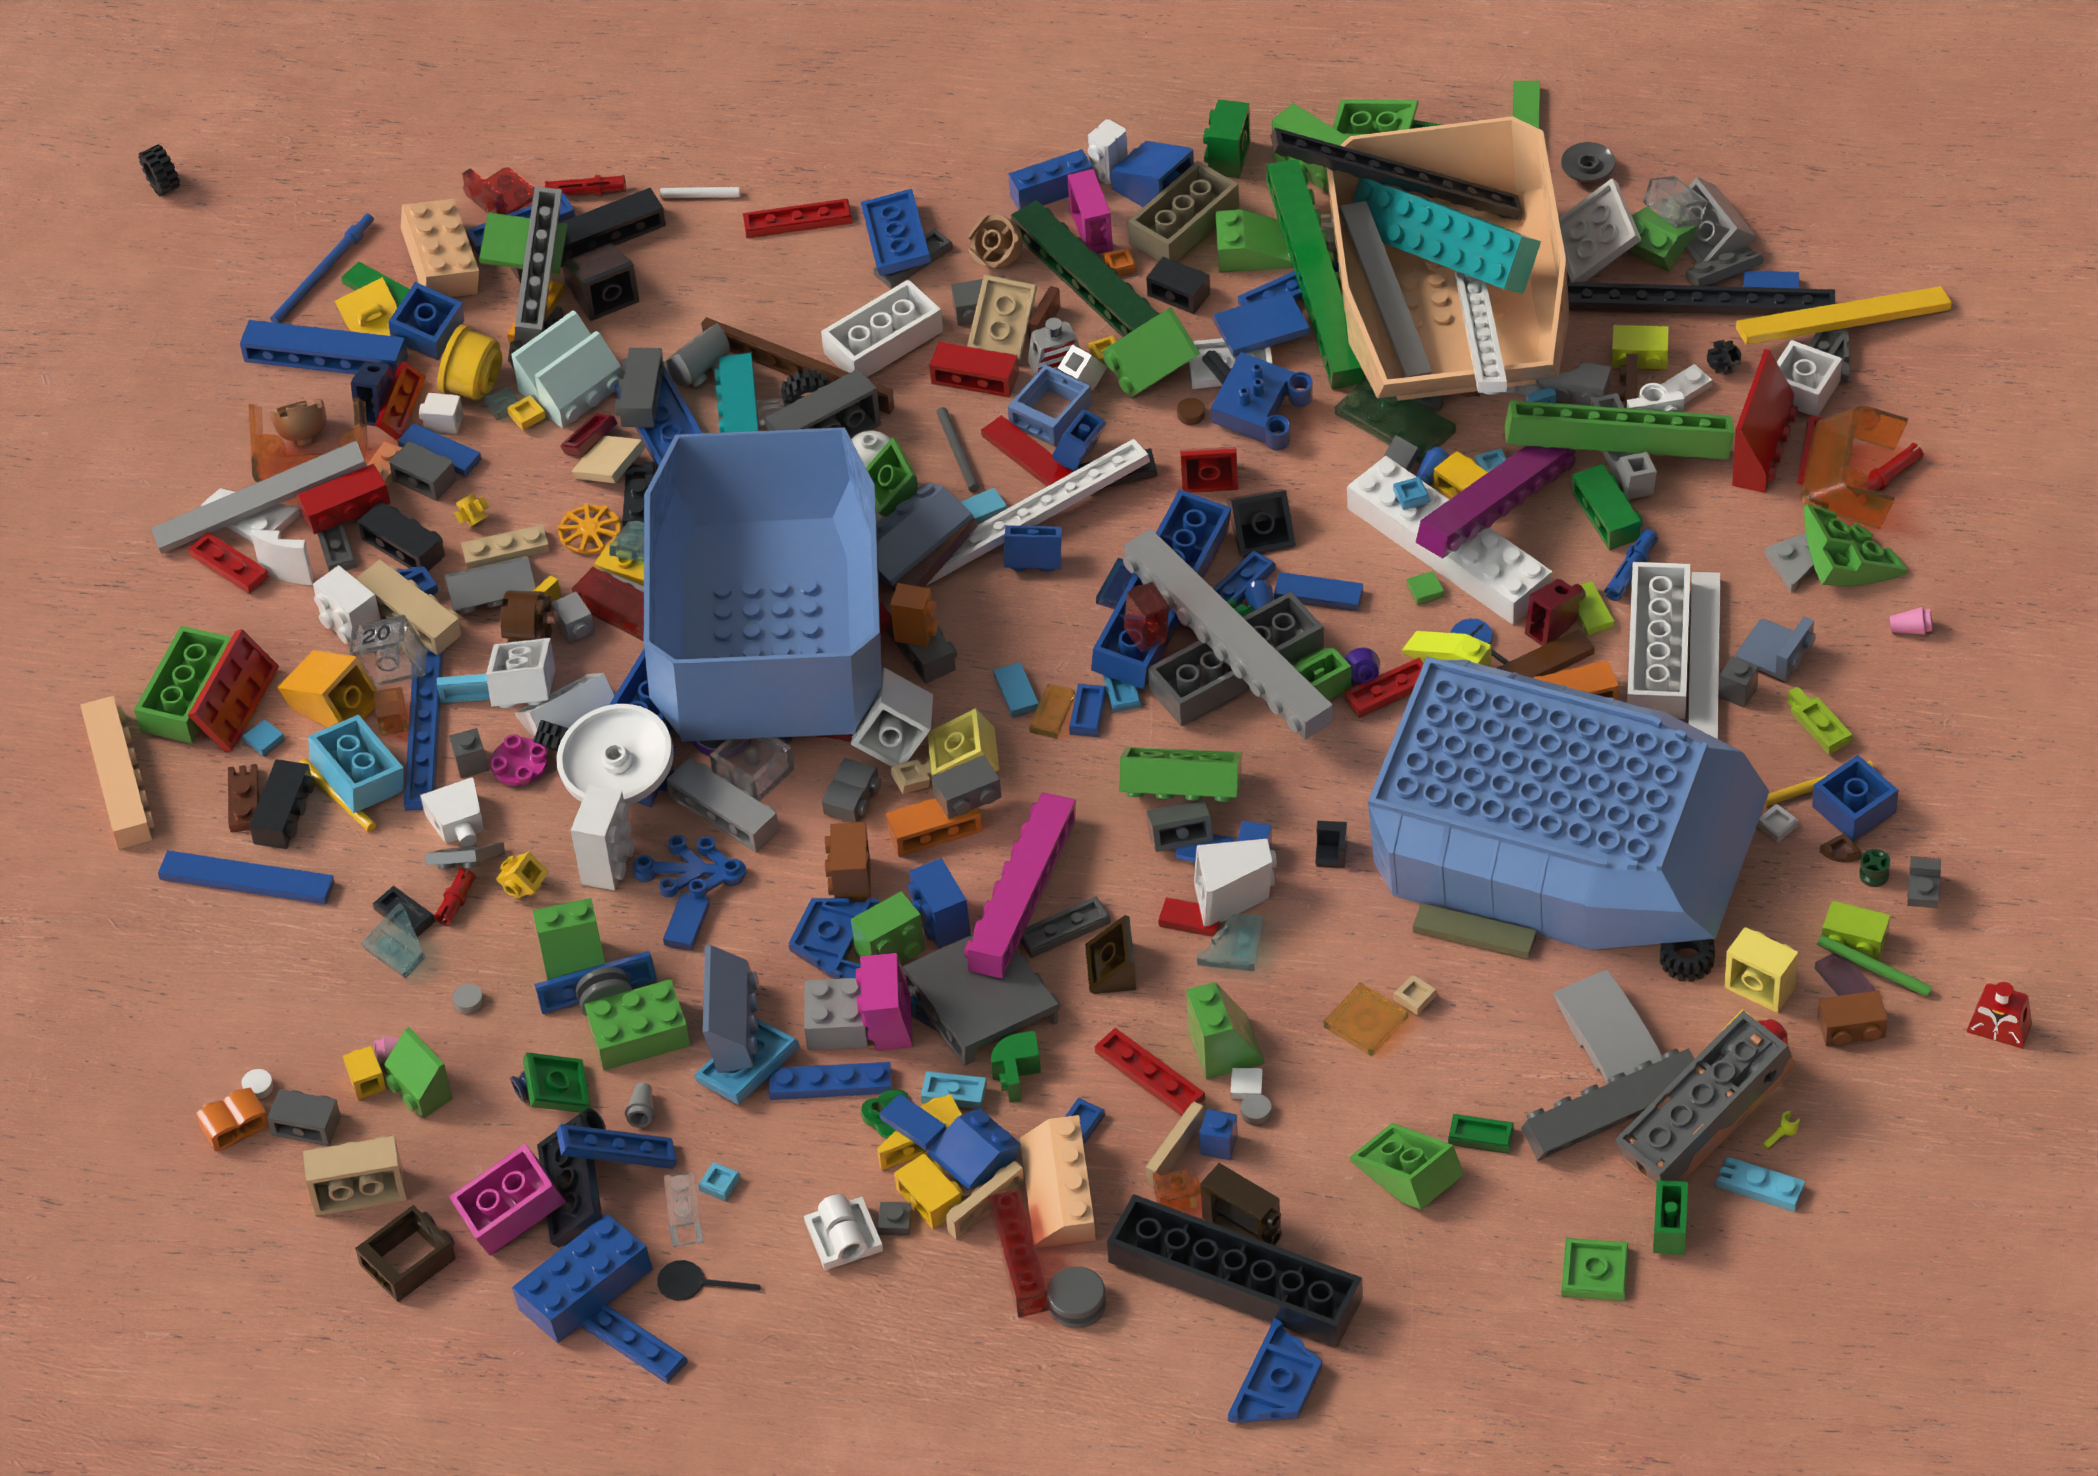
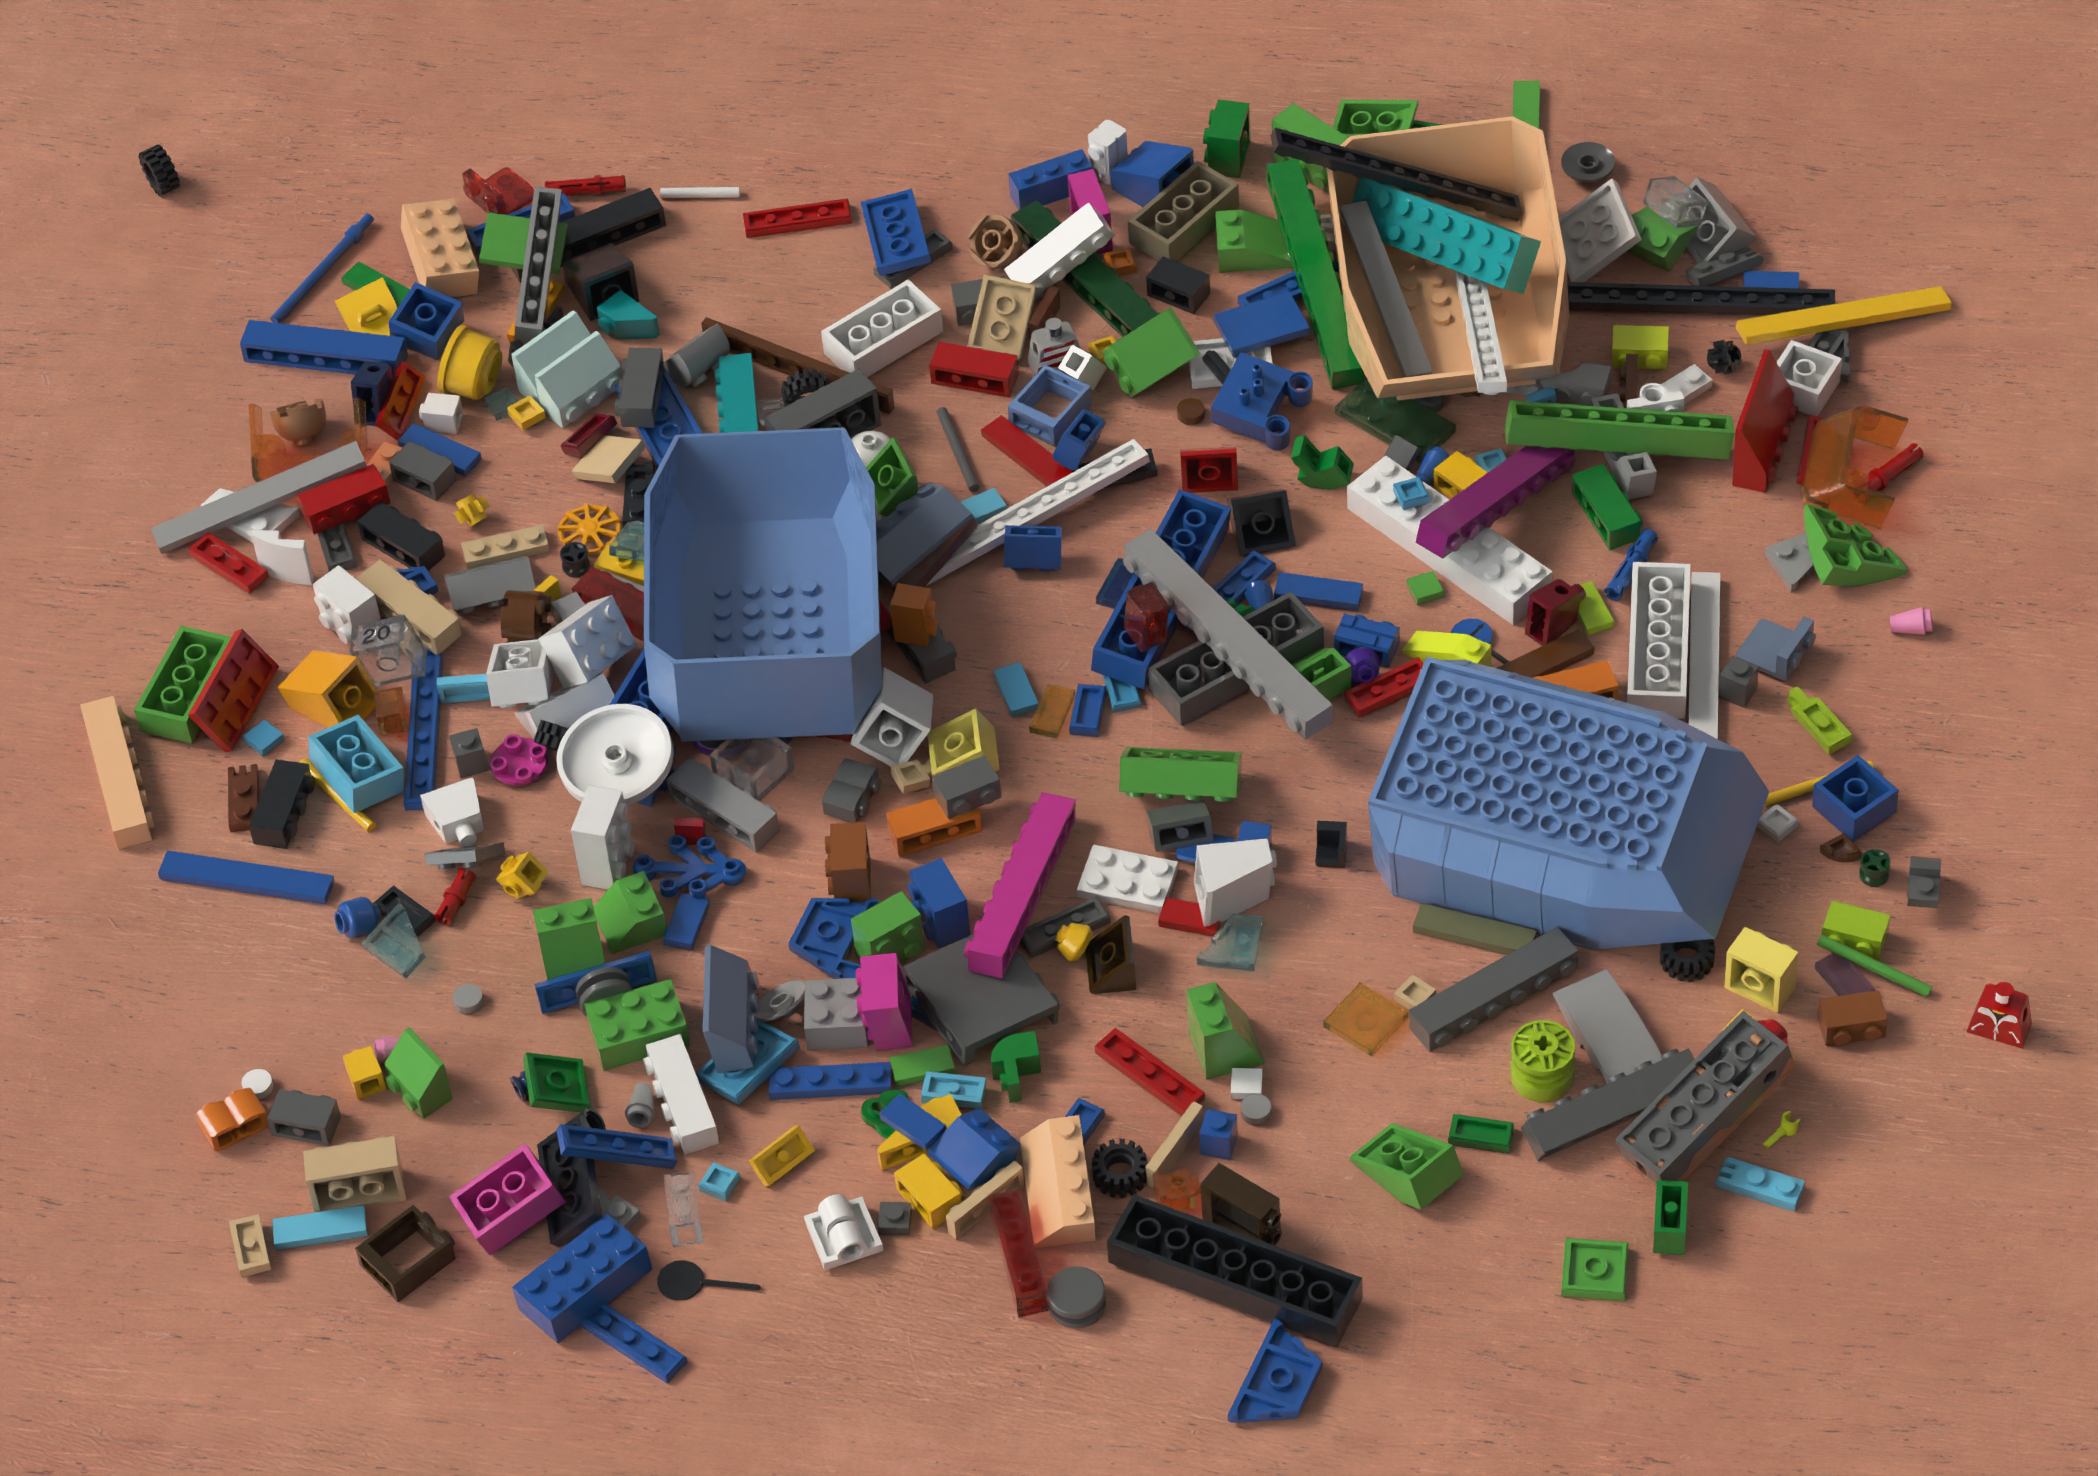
none -> tan plate [229,1214,271,1277]
none -> medium azure tile [272,1205,368,1250]
none -> blue head [334,897,381,939]
none -> white brick [538,595,637,689]
none -> black wheel [560,542,590,578]
none -> bright green slope [593,871,667,954]
none -> teal slope [597,290,660,339]
none -> light grey plate [598,1188,641,1230]
none -> white brick [643,1034,719,1155]
none -> red tile [674,817,707,845]
none -> yellow plate [748,1125,816,1186]
none -> light grey dish [754,980,805,1022]
none -> bright green tile [889,1044,955,1087]
none -> white brick [1004,202,1115,299]
none -> yellow cone [1055,923,1093,962]
none -> white plate [1076,845,1179,914]
none -> black tyre [1092,1138,1147,1198]
none -> green brick [1291,435,1354,490]
none -> blue brick [1334,613,1400,667]
none -> dark grey brick [1409,927,1579,1052]
none -> lime wheel [1510,1020,1576,1102]

